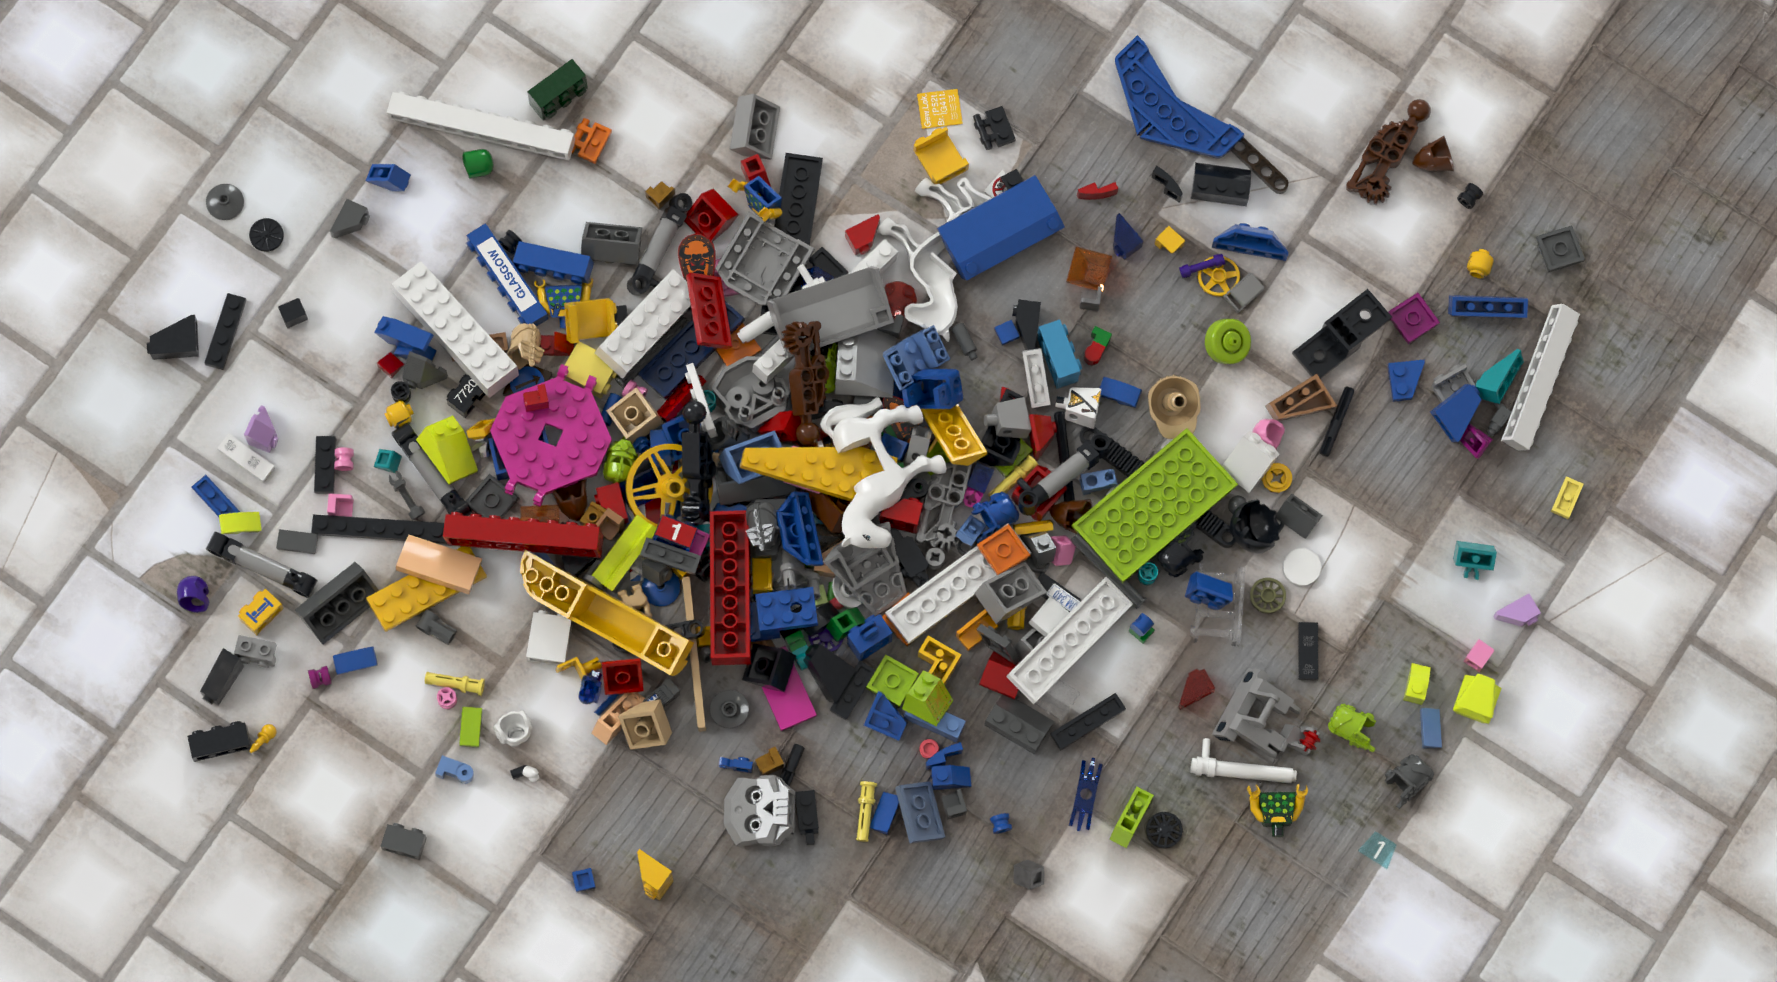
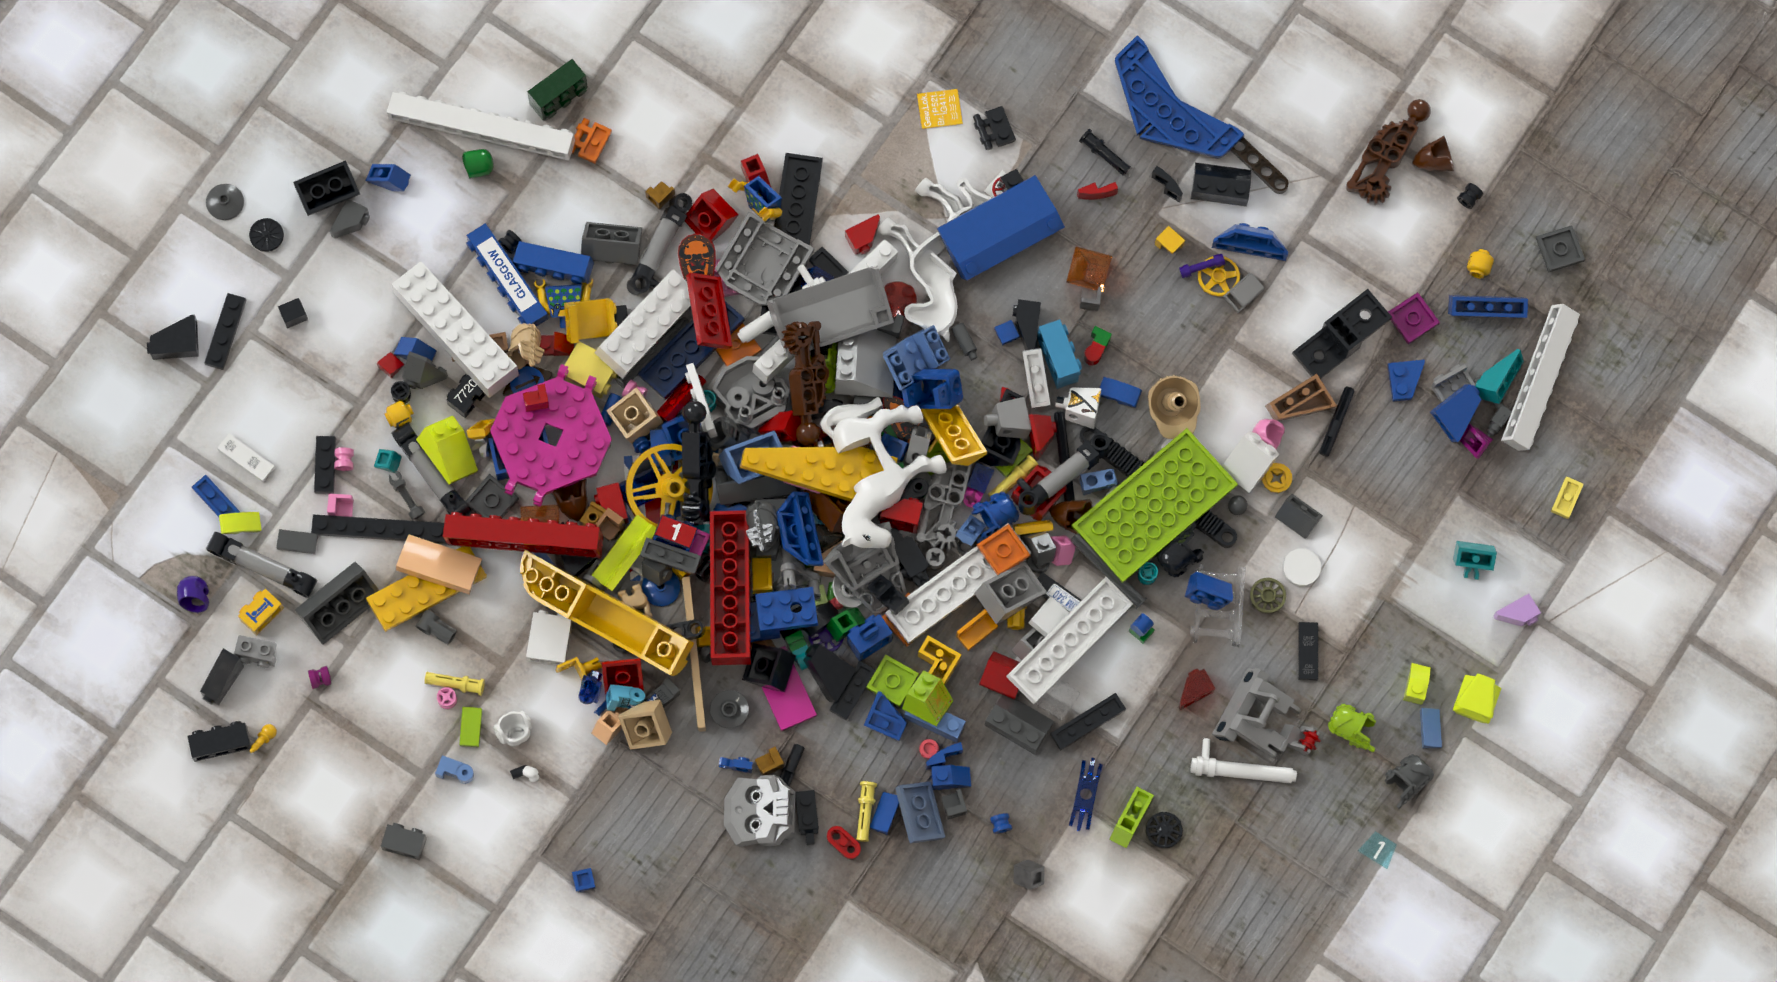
lavender slope [244,405,278,453] -> none
blue slope [333,646,378,675] -> none
blue slope [374,316,434,352] -> none
lime helmet [603,436,639,484] -> none
yellow slope [637,849,673,900] -> none
light grey slope [730,94,780,160] -> none
yellow panel [913,127,969,184] -> none
dark grey plate [976,624,1020,665] -> none
clear blue slope [1113,213,1143,260] -> none
lime wheel [1205,319,1251,364] -> none
black piece [1230,499,1284,553] -> none
torso [1247,784,1308,837] -> none
bright pink panel [1463,639,1494,672] -> none
none -> black slope [293,160,360,216]
none -> medium azure leg [606,685,645,711]
none -> red plate [827,826,861,860]
none -> black slope [867,574,910,615]
none -> black pin [1079,129,1131,176]

